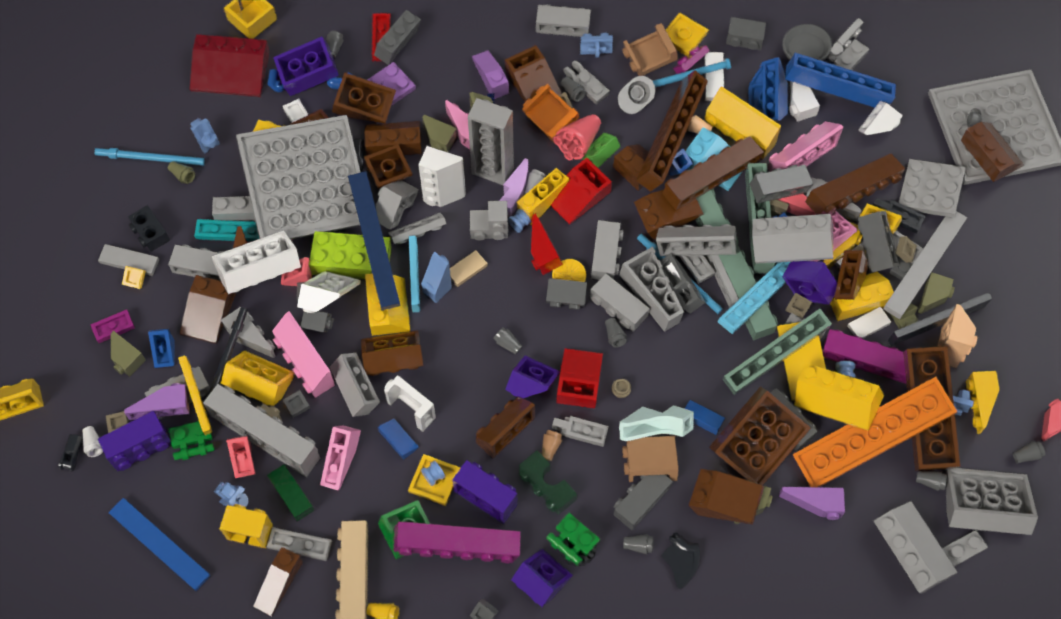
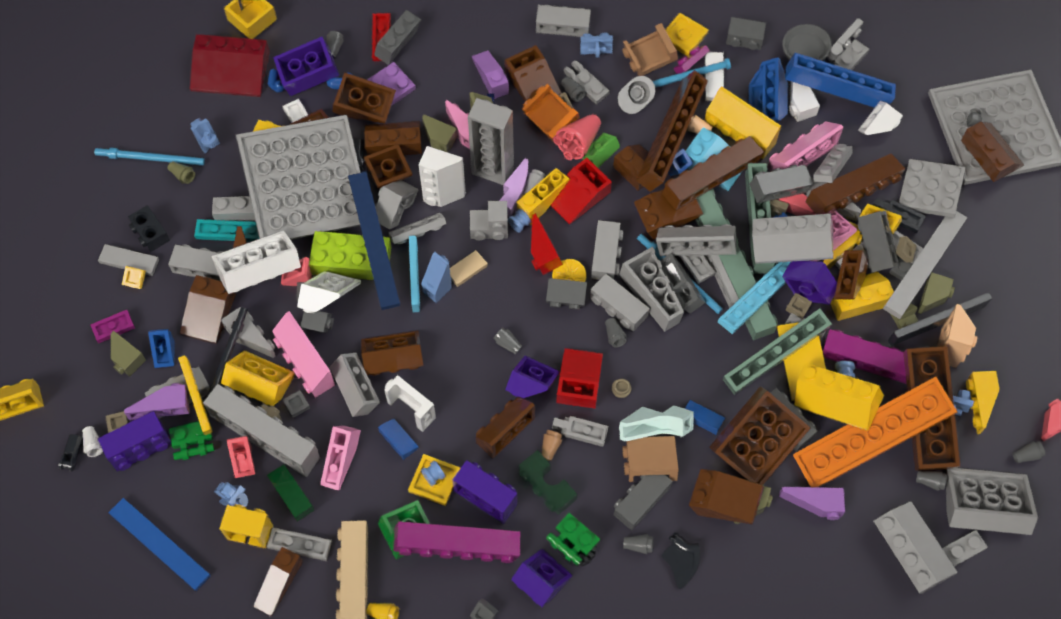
yellow slope [365,274,410,336] -> none
white tile [848,307,891,339] -> none
none -> light grey plate [814,144,853,183]

